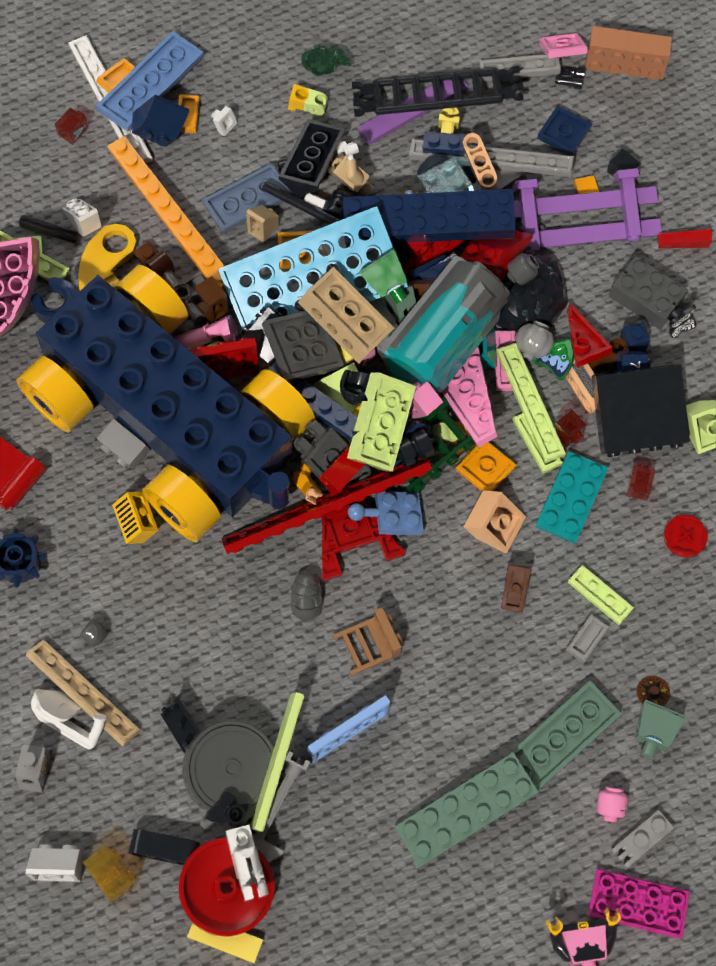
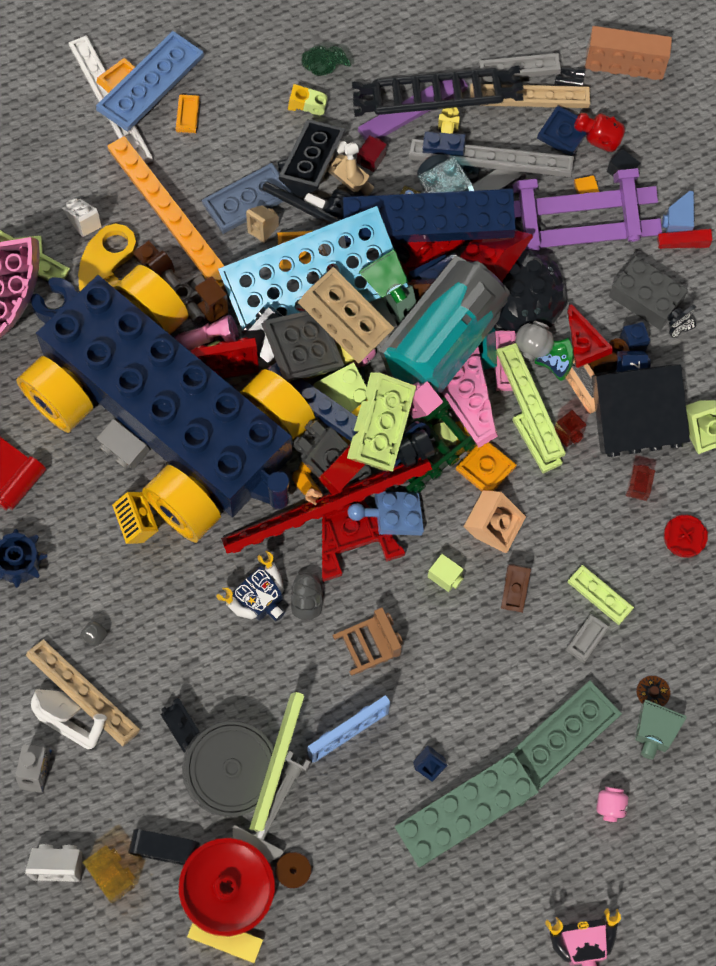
black axle [19,215,79,243] -> none
clear red brick [55,108,88,145] -> none
dark blue slope [132,95,189,147] -> none
black animal [205,792,255,829] -> none
white tile [211,106,237,136] -> none
white plate [226,825,269,901] -> none
black hair [340,370,370,405] -> none
light nougat beam [463,133,498,190] -> none
dark grey head [507,253,539,285] -> none
teal plate [535,451,609,545] -> none
bright pink tile [539,33,587,58] -> none
dark pink tile [587,869,690,939] -> none
light grey hinge [611,810,674,869] -> none
none -> torso [216,551,285,622]
none -> reddish brown piece [276,852,311,888]
none -> dark red brick [357,135,387,172]
none -> dark blue slope [413,745,447,782]
none -> yellowish green brick [428,554,464,592]
none -> tan plate [470,84,590,108]
none -> red piece [574,113,625,152]
none -> medium blue slope [662,191,694,233]

